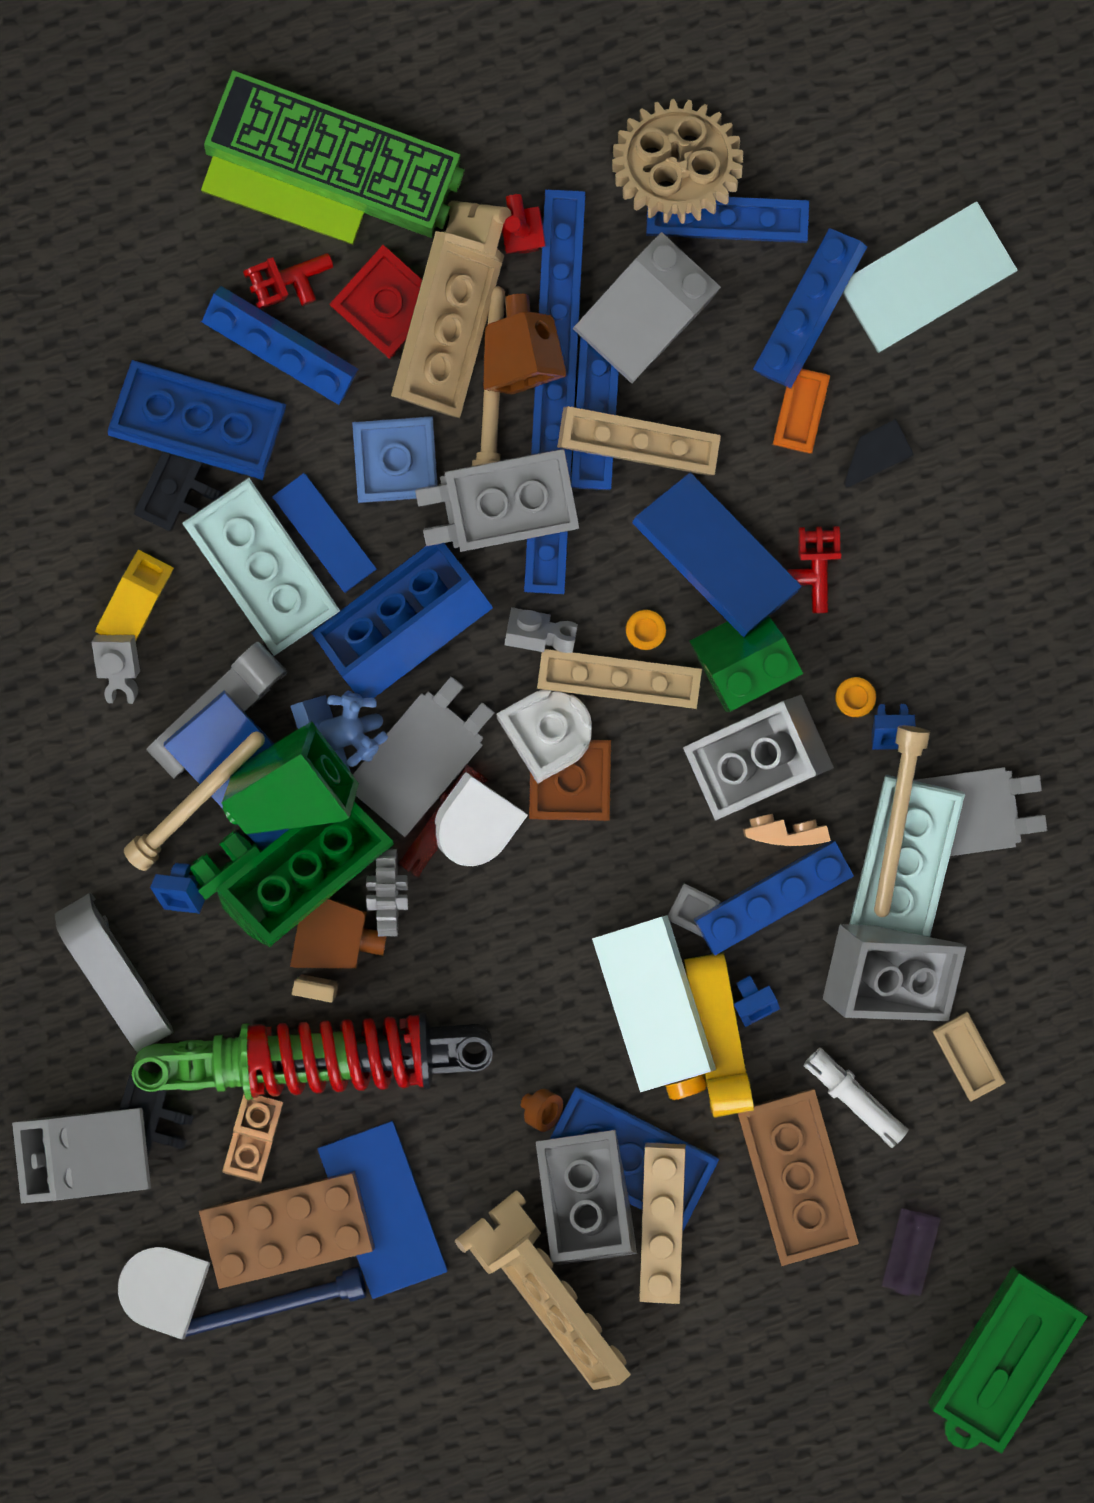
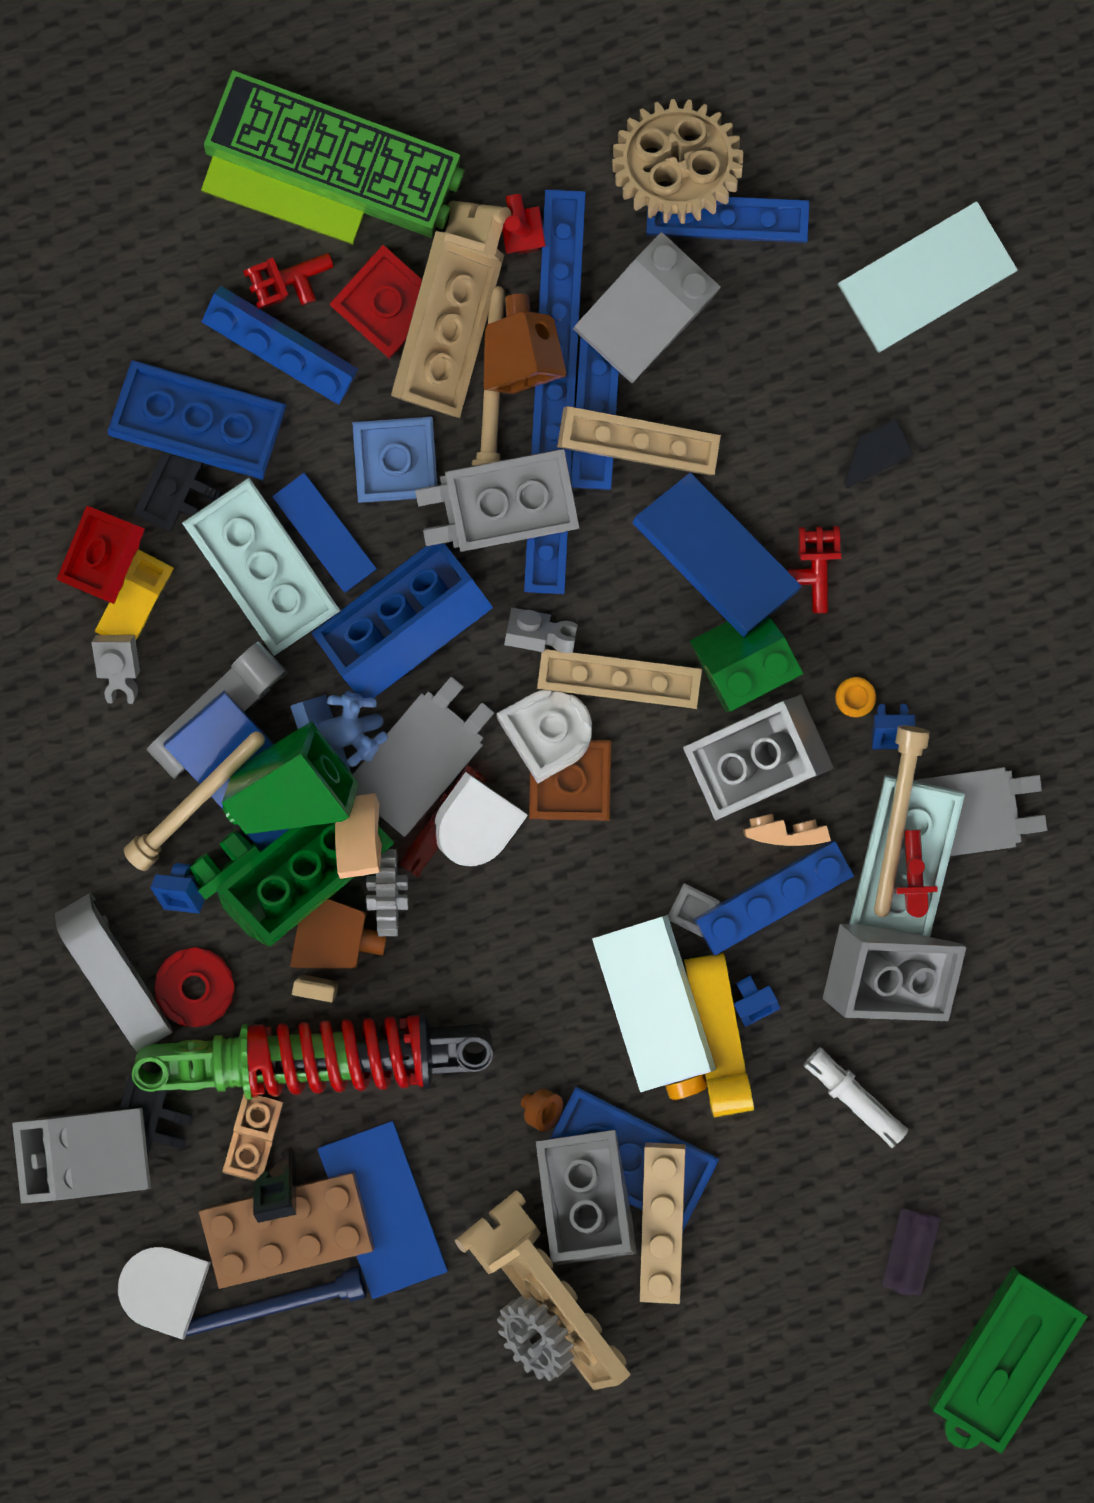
light orange tile [626,610,666,650] -> none
medium nougat plate [737,1088,859,1266] -> none
blue plate [753,228,867,389] -> none
orange tile [772,369,830,454] -> none
tan tile [931,1012,1006,1102] -> none
none -> red plate [56,506,145,604]
none -> red tile [155,947,235,1027]
none -> black tile [253,1147,296,1223]
none -> light nougat slope [335,793,382,879]
none -> light grey gear [497,1296,575,1381]
none -> red arm [894,830,938,918]

